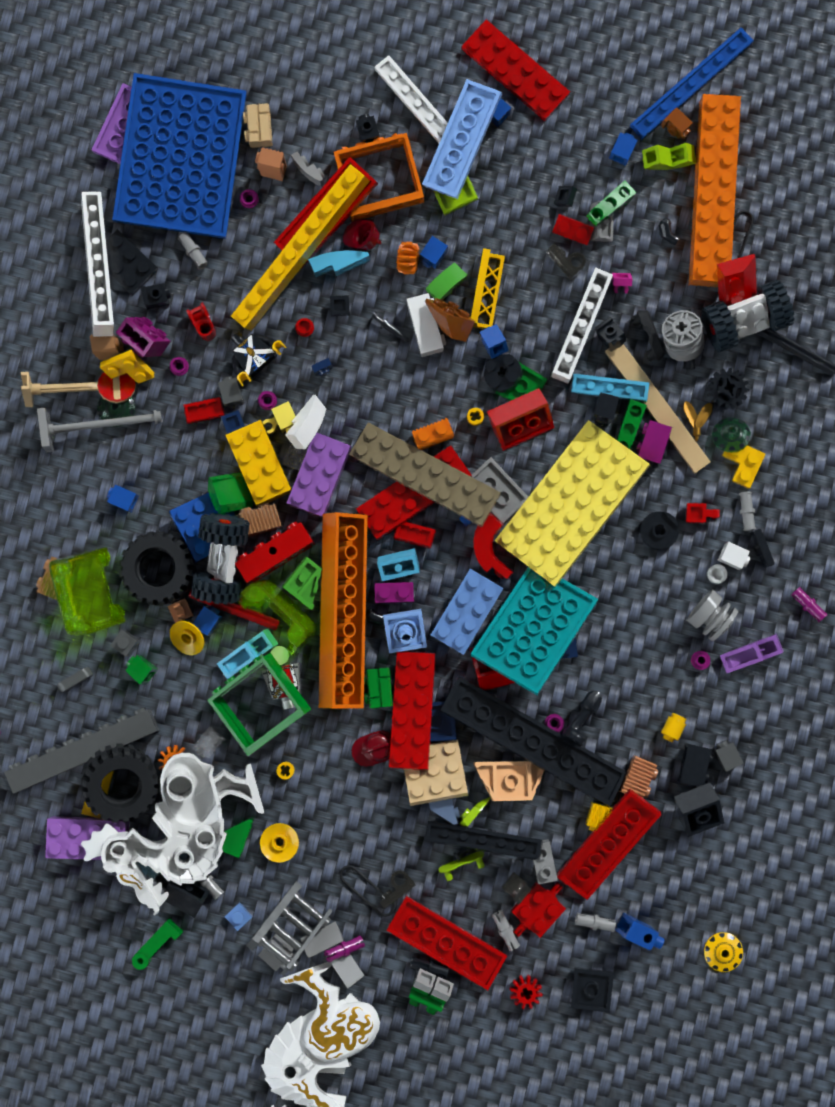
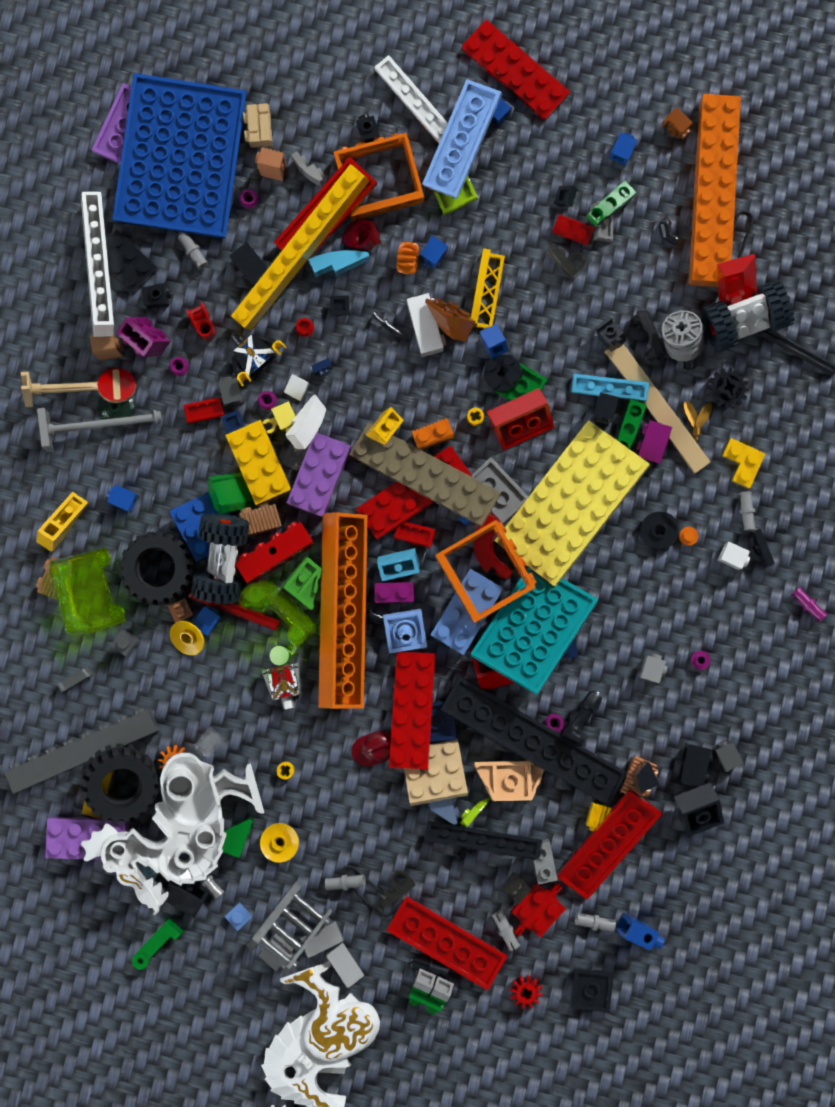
yellow plate [100,349,155,384] -> none
green slope [125,655,158,685] -> none
green window [207,653,312,756] -> none
medium azure slope [217,629,278,679] -> none
magenta pin [324,935,365,963] -> none
green brick [364,667,393,708] -> none
bright green slope [425,262,467,300] -> none
lime piece [439,851,485,881] -> none
white brick [551,267,613,384] -> none
dark pink tile [611,273,633,294] -> none
blue tile [630,27,754,140] -> none
lime brick [642,143,696,170] -> none
yellow brick [661,713,687,743] -> none
red plate [686,503,720,523] -> none
light grey wheel [686,590,738,641] -> none
yellow dish [704,932,743,972] -> none
white tile [707,564,727,584] -> none
clear green dish [712,418,751,453] -> none
medium lavender slope [720,633,784,673] -> none
none -> yellow slope [36,492,88,552]
none -> black brick [229,242,268,287]
none -> white slope [284,374,309,401]
none -> light grey pin [325,874,366,891]
none -> yellow slope [366,407,404,445]
none -> orange window [435,520,537,623]
none -> black brick [633,760,659,793]
none -> light grey brick [638,653,668,683]
none -> orange plate [679,526,698,546]

